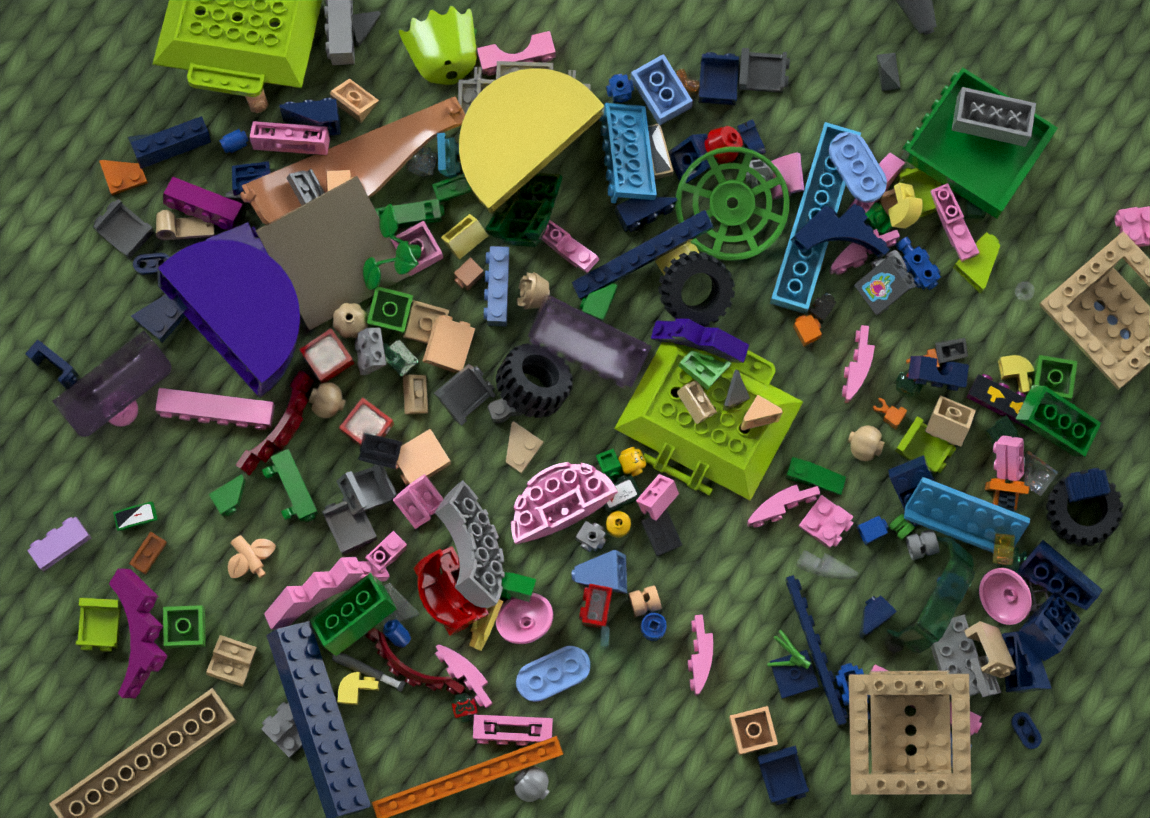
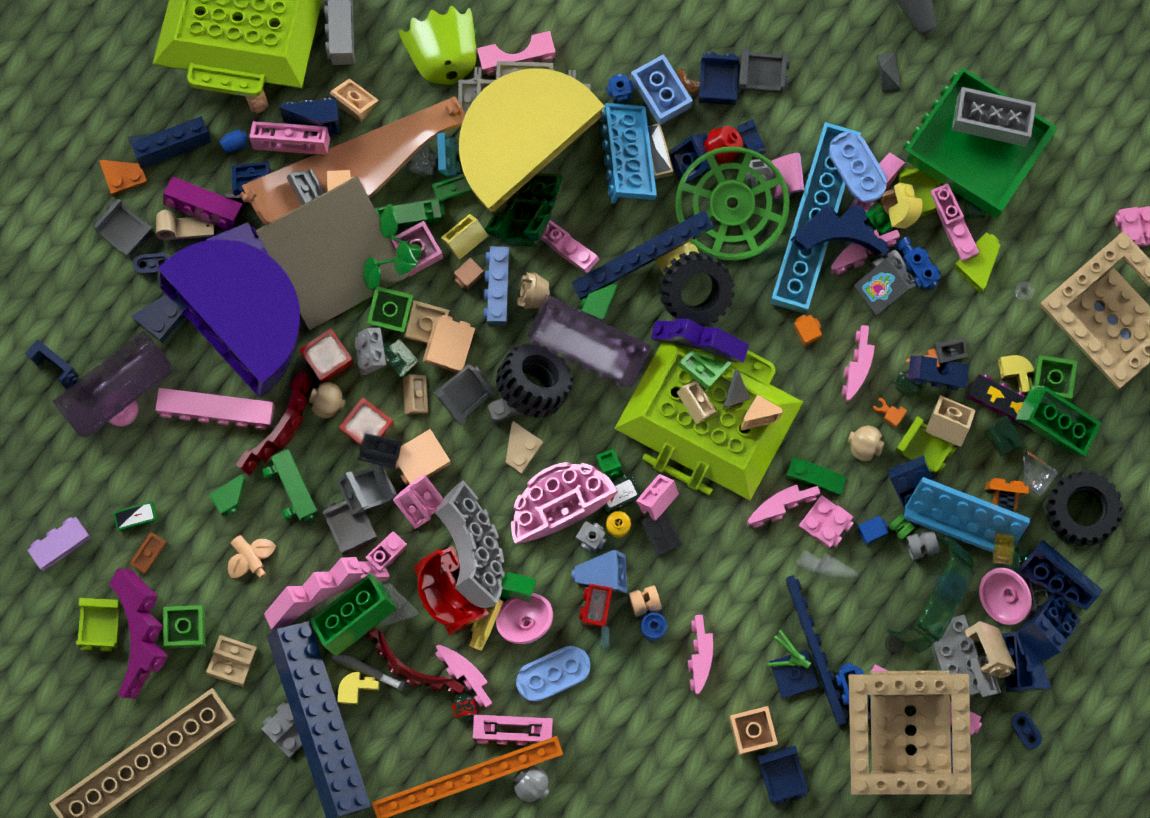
tan plant [333,303,368,338] -> none
dark grey slope [352,11,381,47] -> none
blue brick [383,619,411,648] -> none
dark blue slope [614,197,678,233] -> none
yellow head [618,447,646,477] -> none
clear smoke brick [807,292,837,324] -> none
dark blue slope [860,595,897,639] -> none
bright pink brick [993,435,1024,481] -> none
dark blue brick [1065,468,1110,503] -> none

